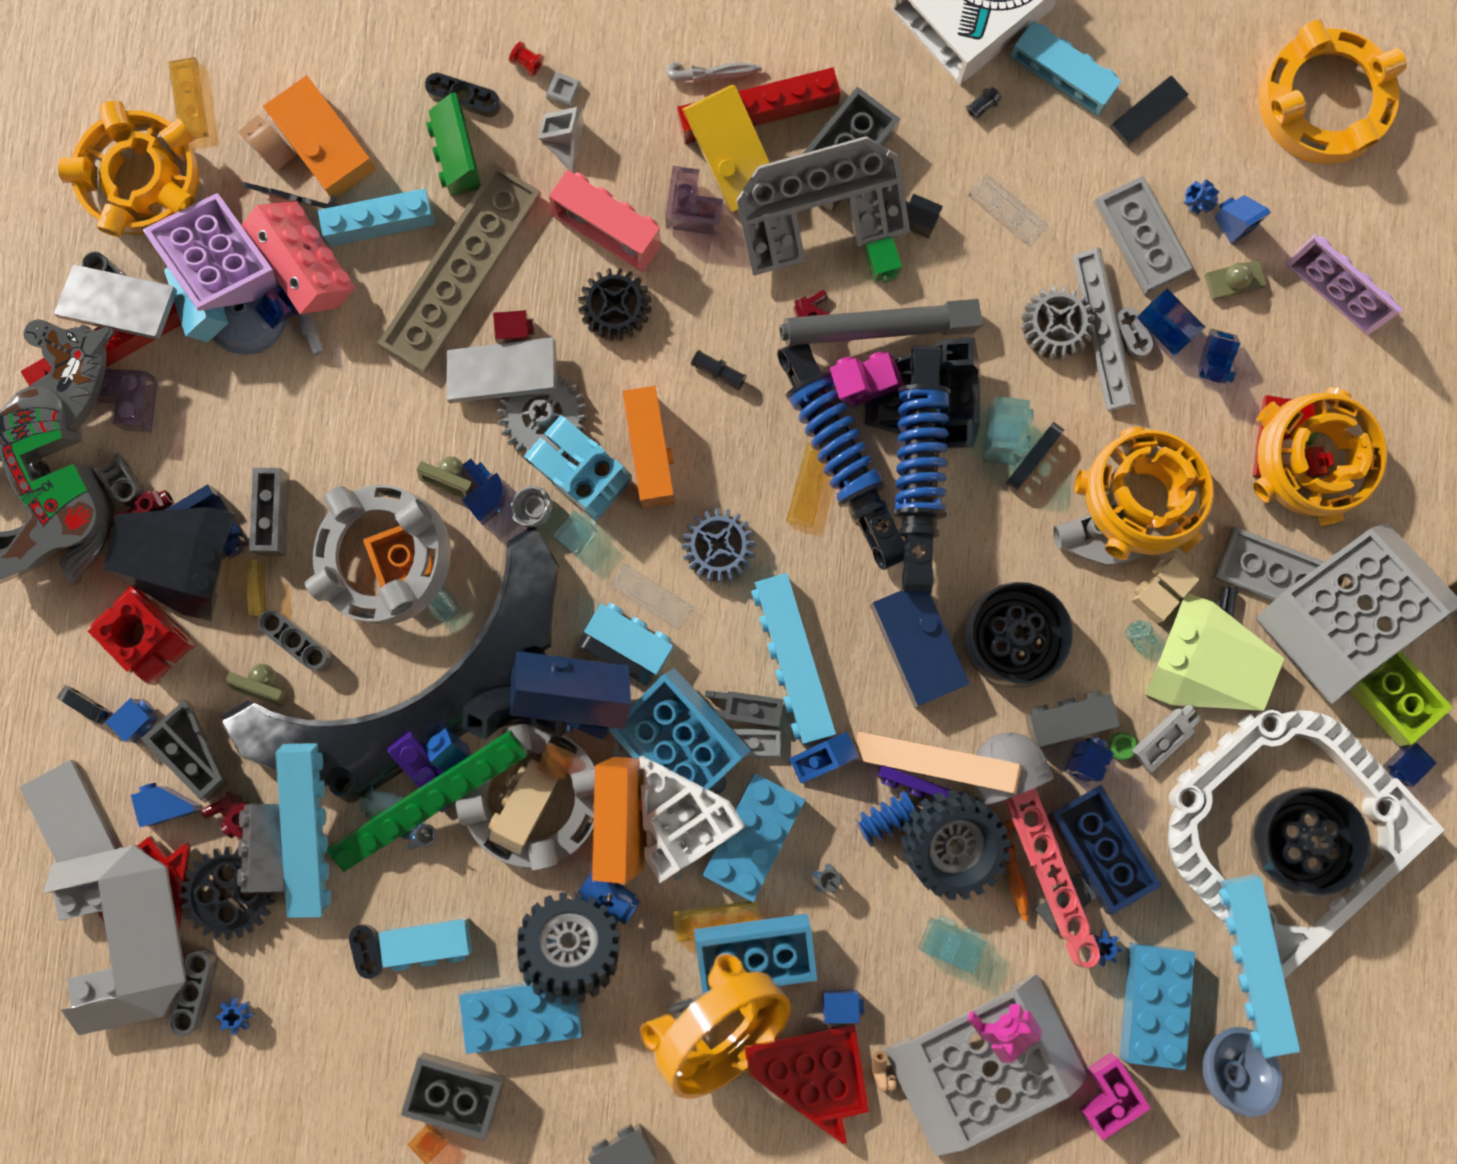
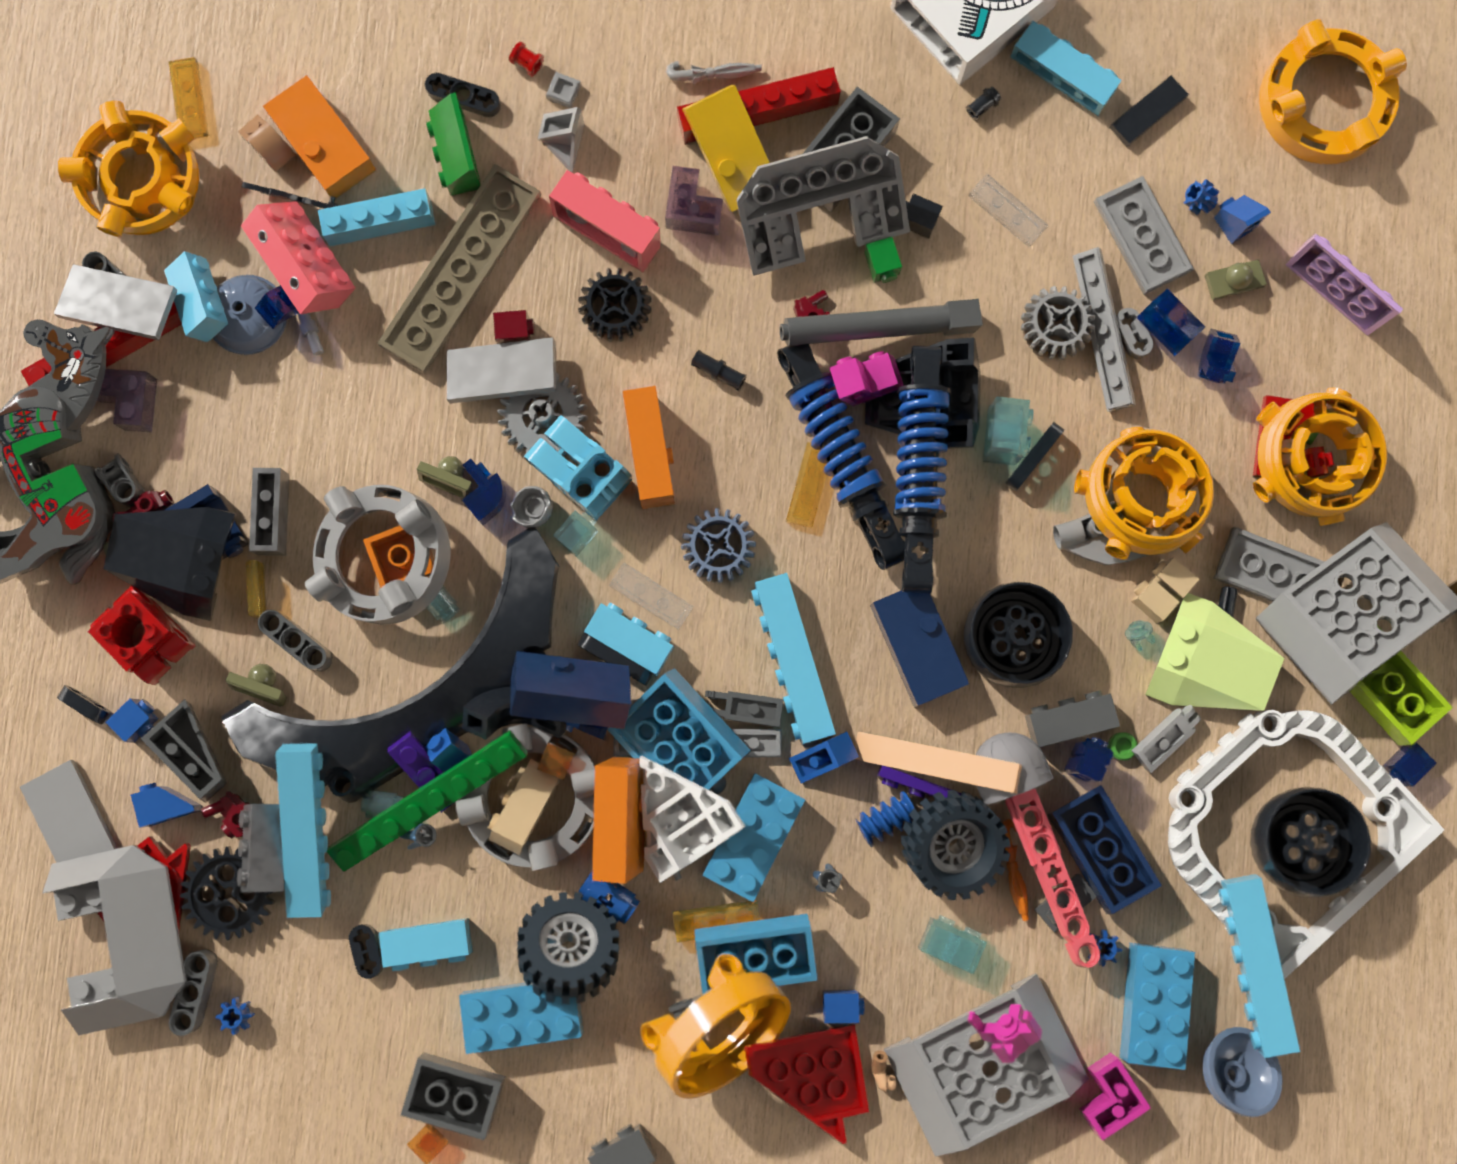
lavender slope [143,193,278,311] -> none

